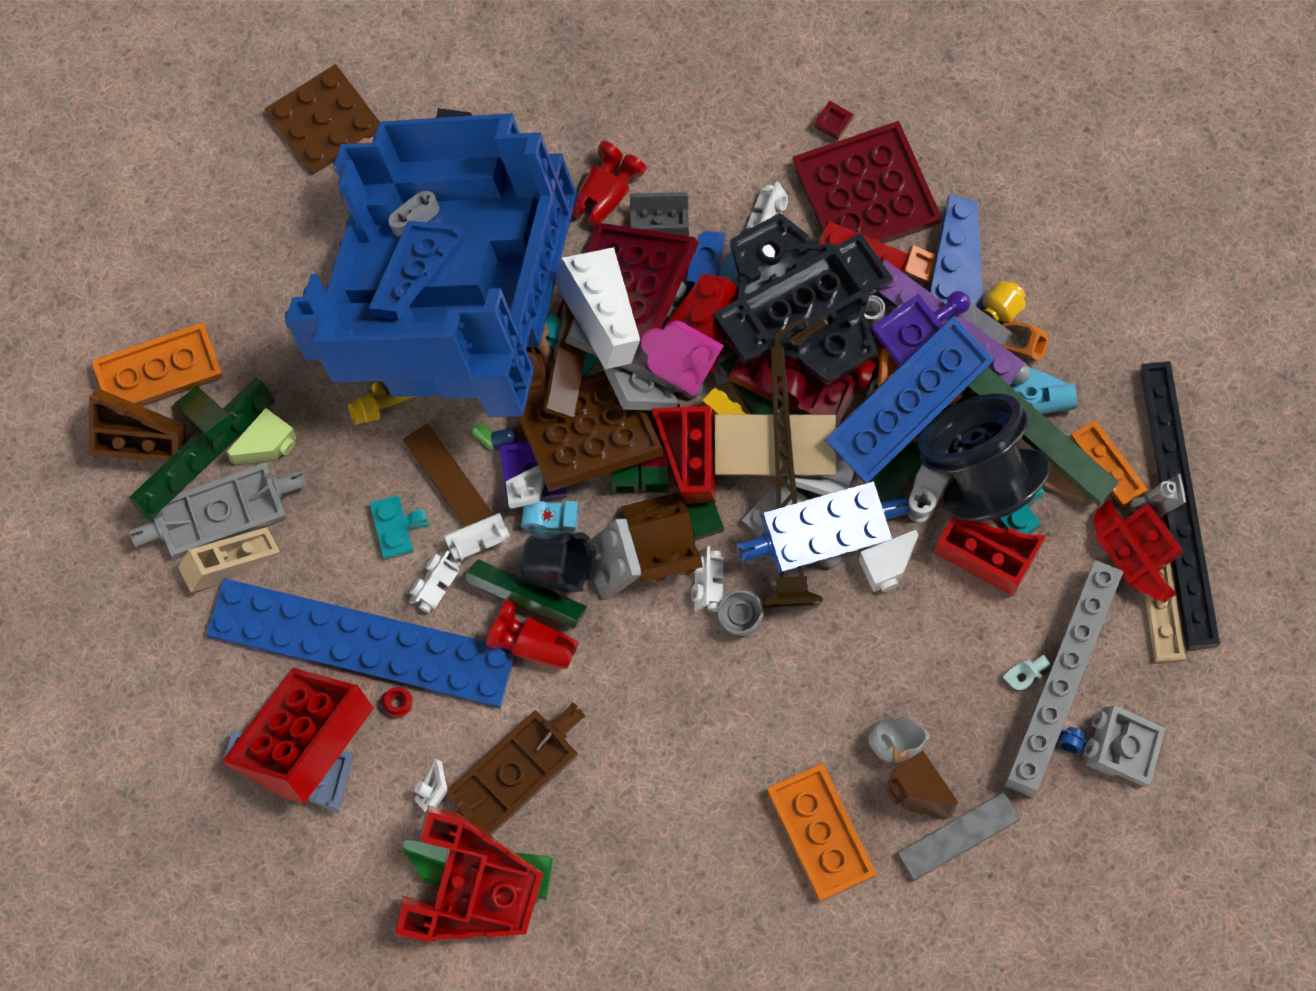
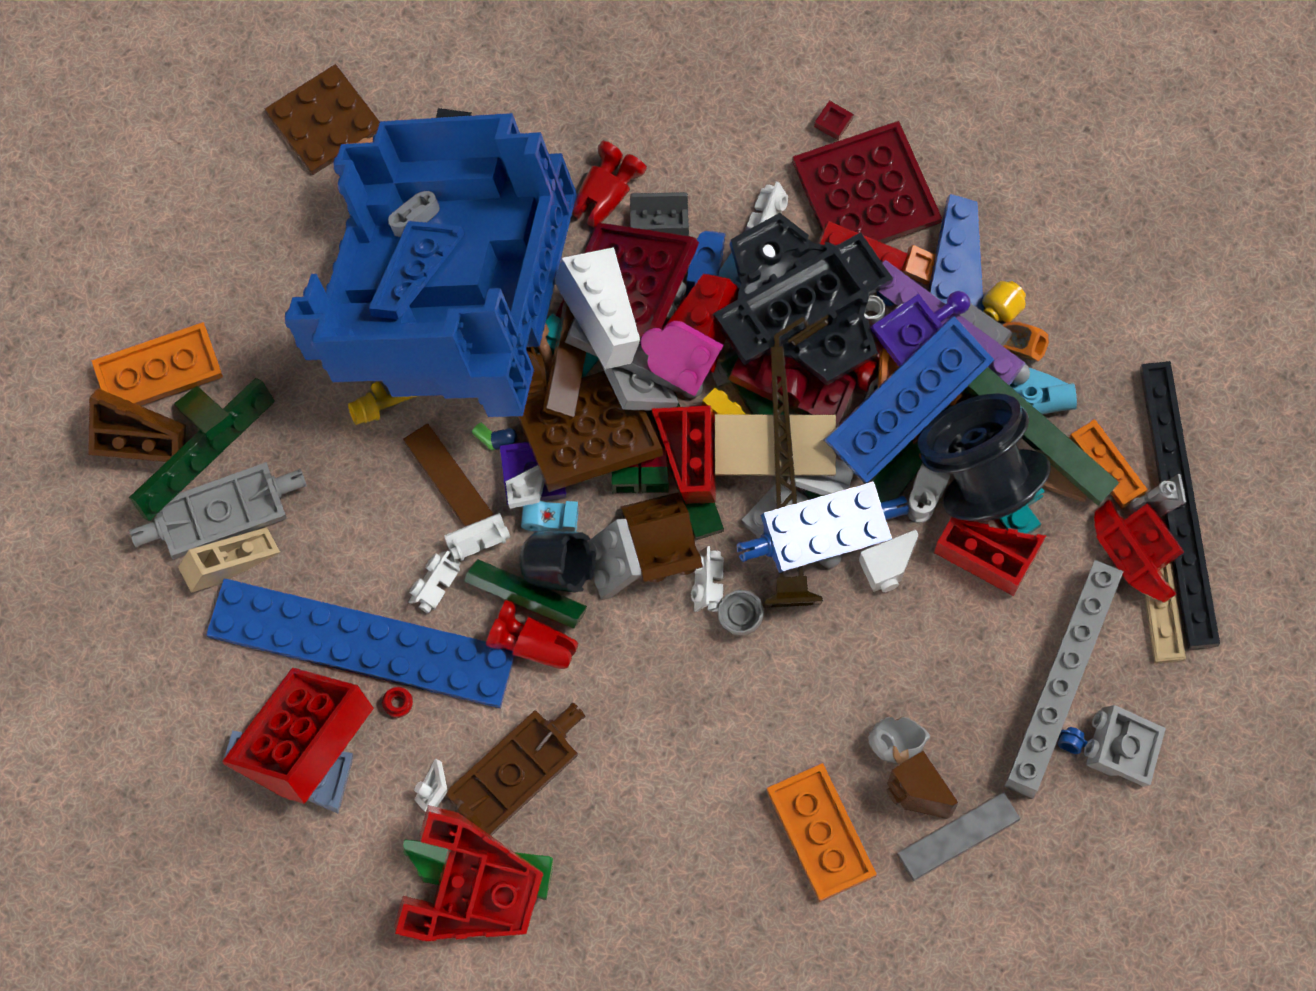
yellowish green slope [227,408,296,465] -> none
teal plate [370,495,429,560] -> none
light aqua piece [1003,654,1051,690] -> none

